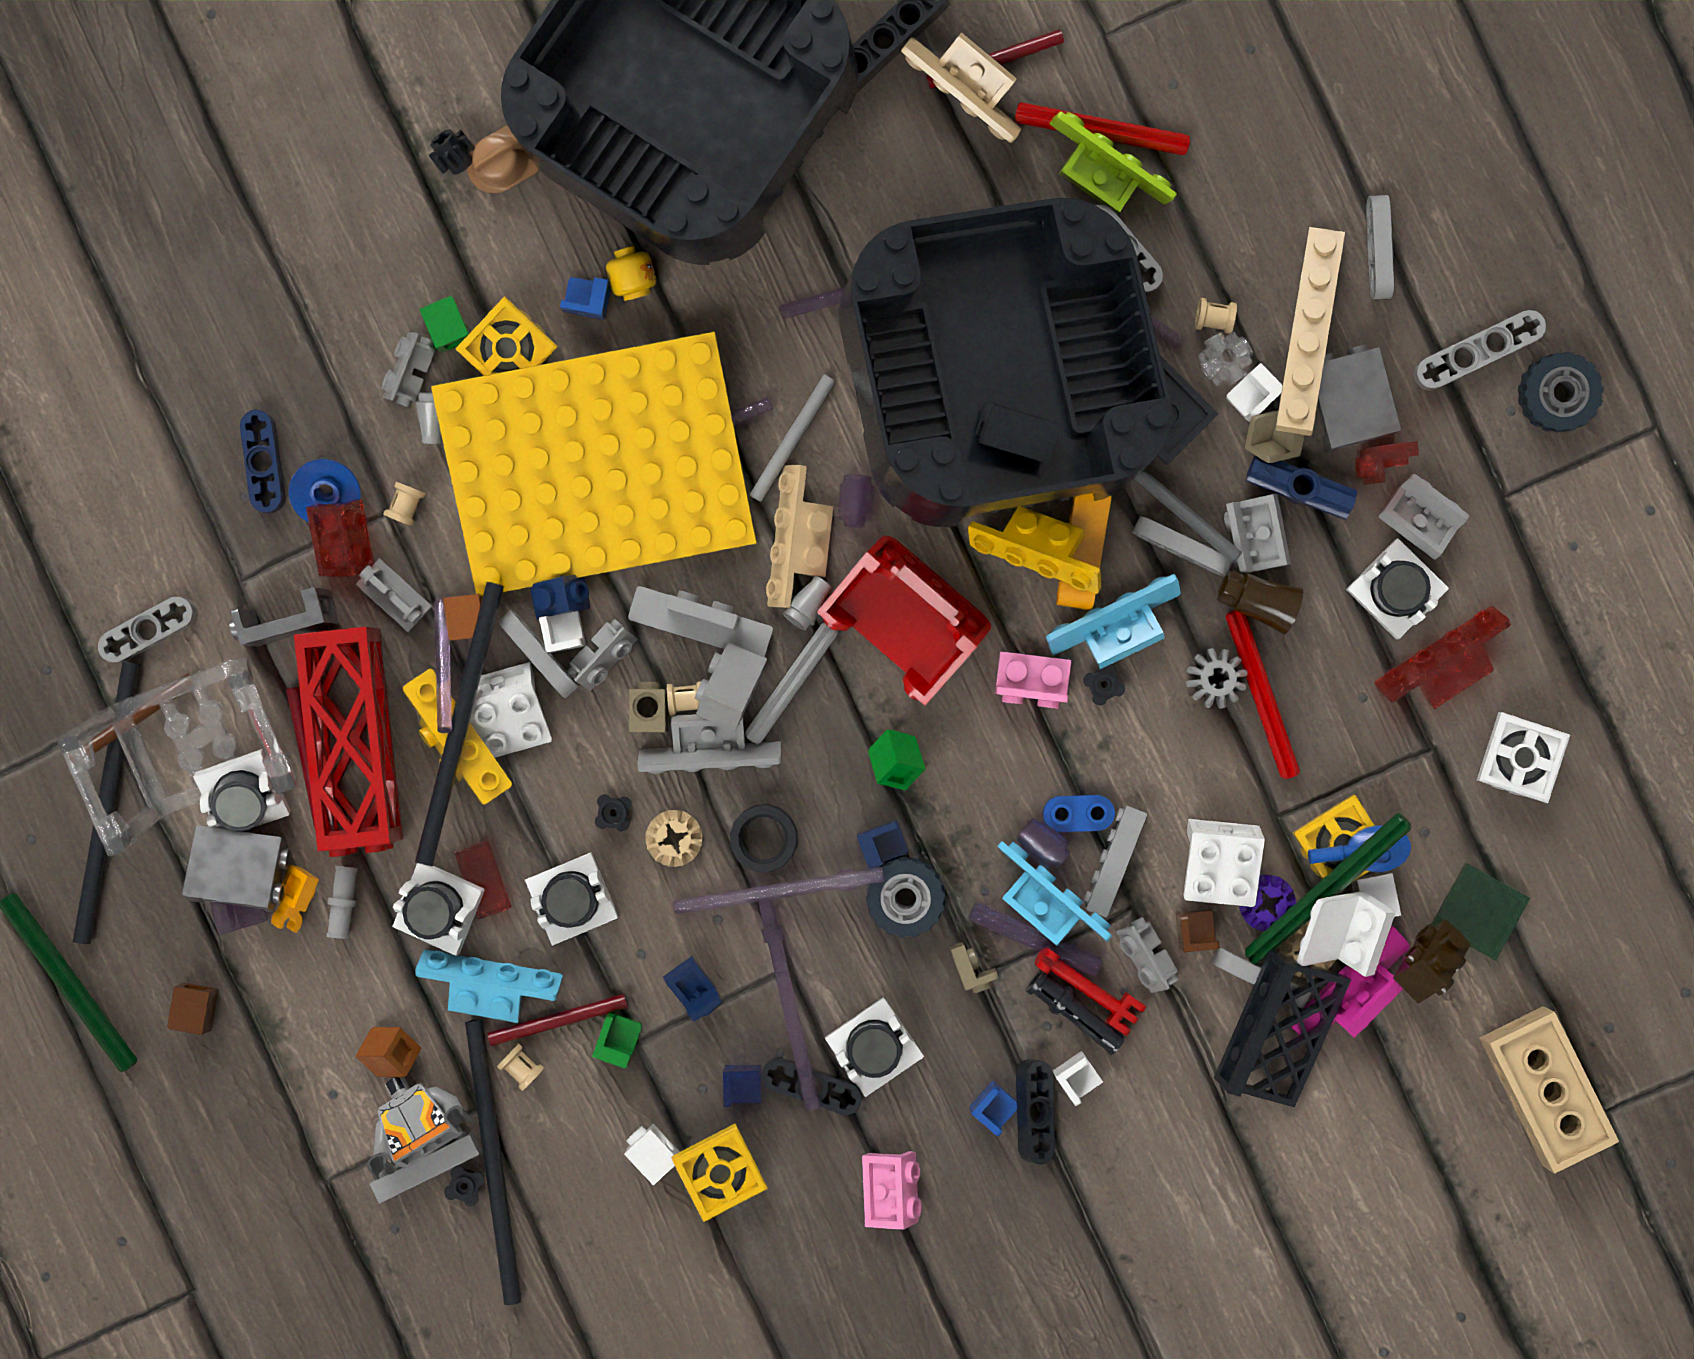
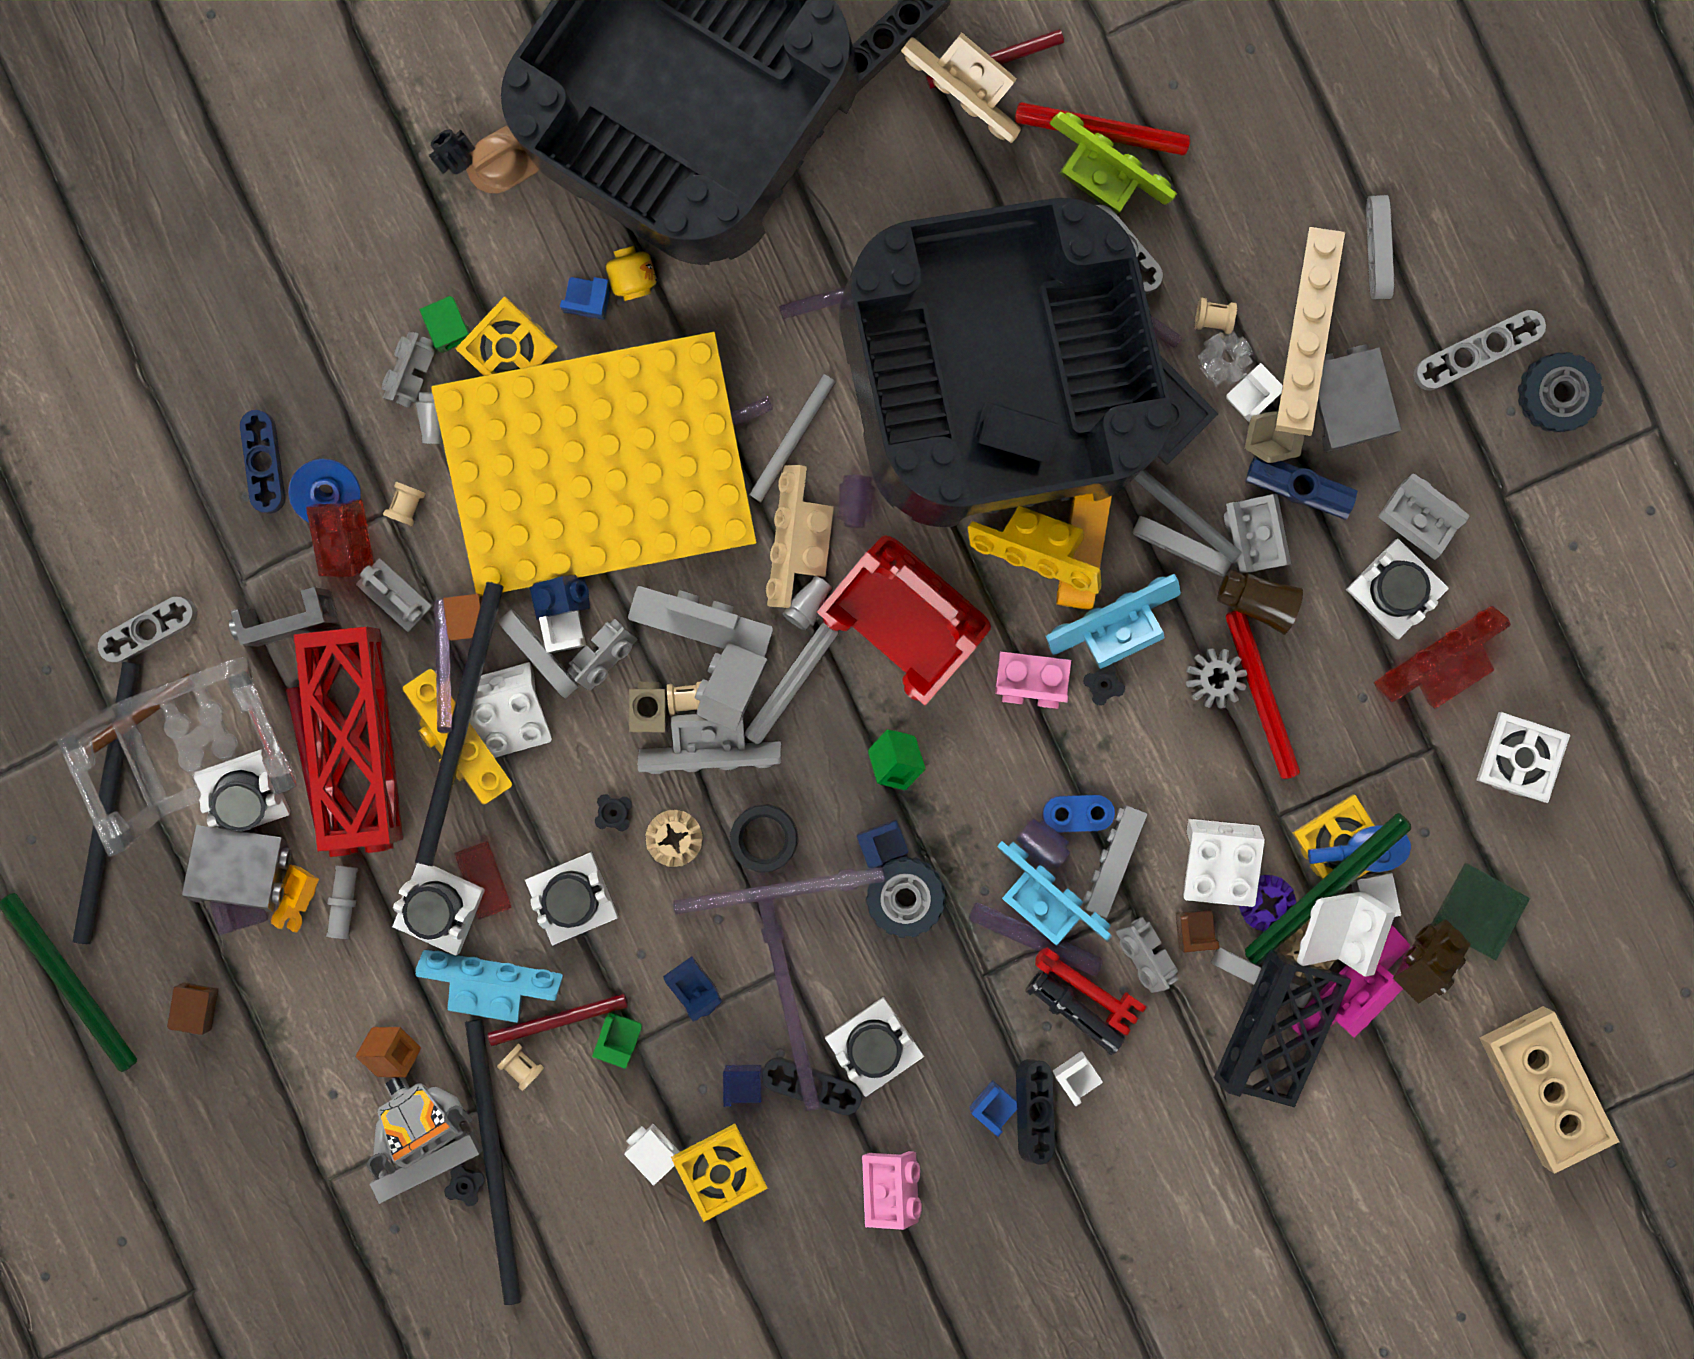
dark tan bracket [949,942,999,993] -> none
clear red bracket [1355,441,1419,485] -> none

